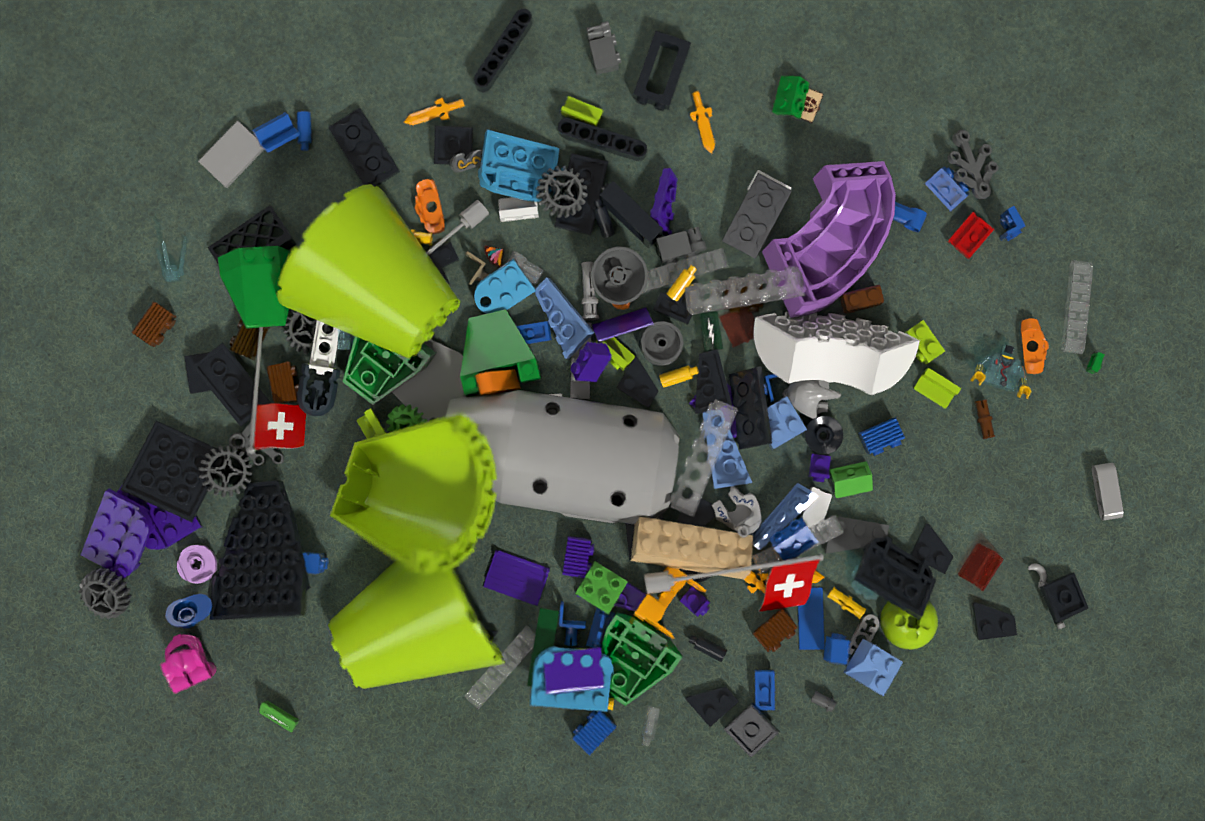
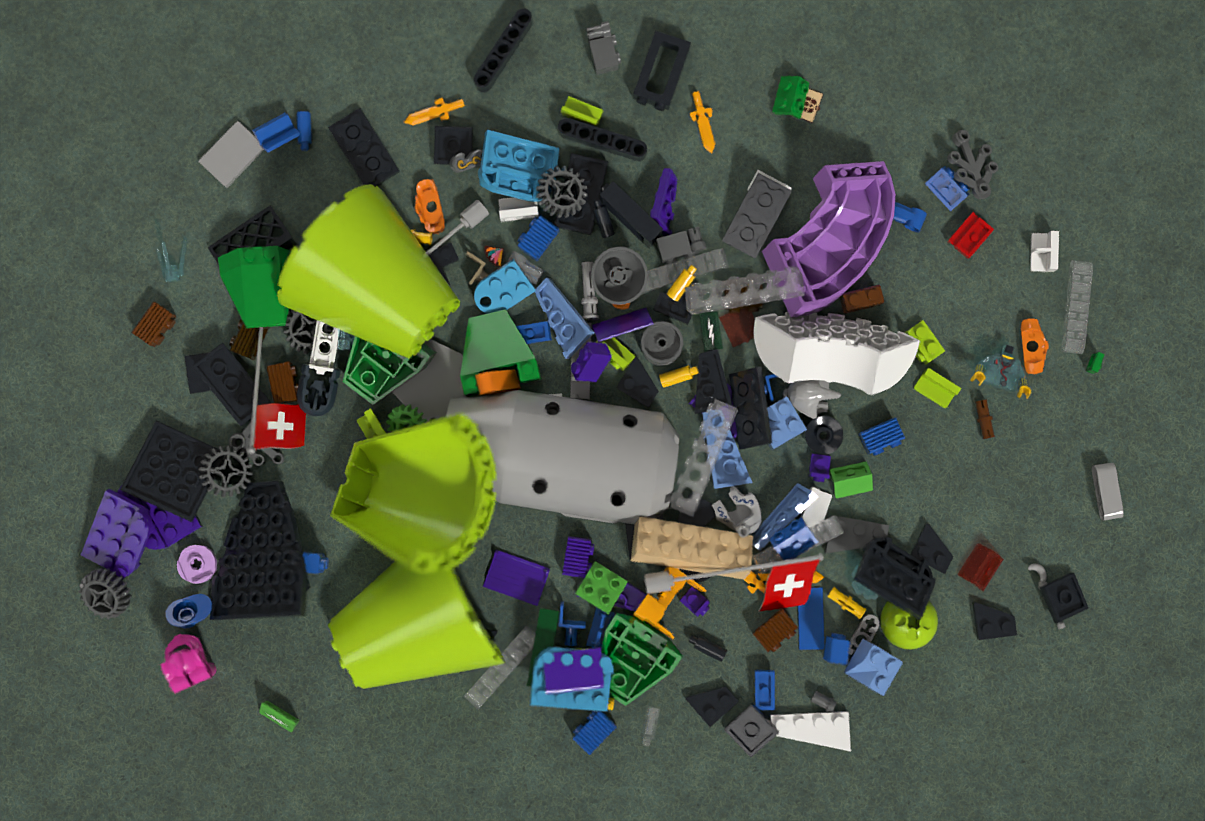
blue bracket [999,206,1025,241] -> none
none -> blue brick [517,215,559,261]
none -> white wing [770,711,851,751]
none -> white panel [1030,231,1059,272]

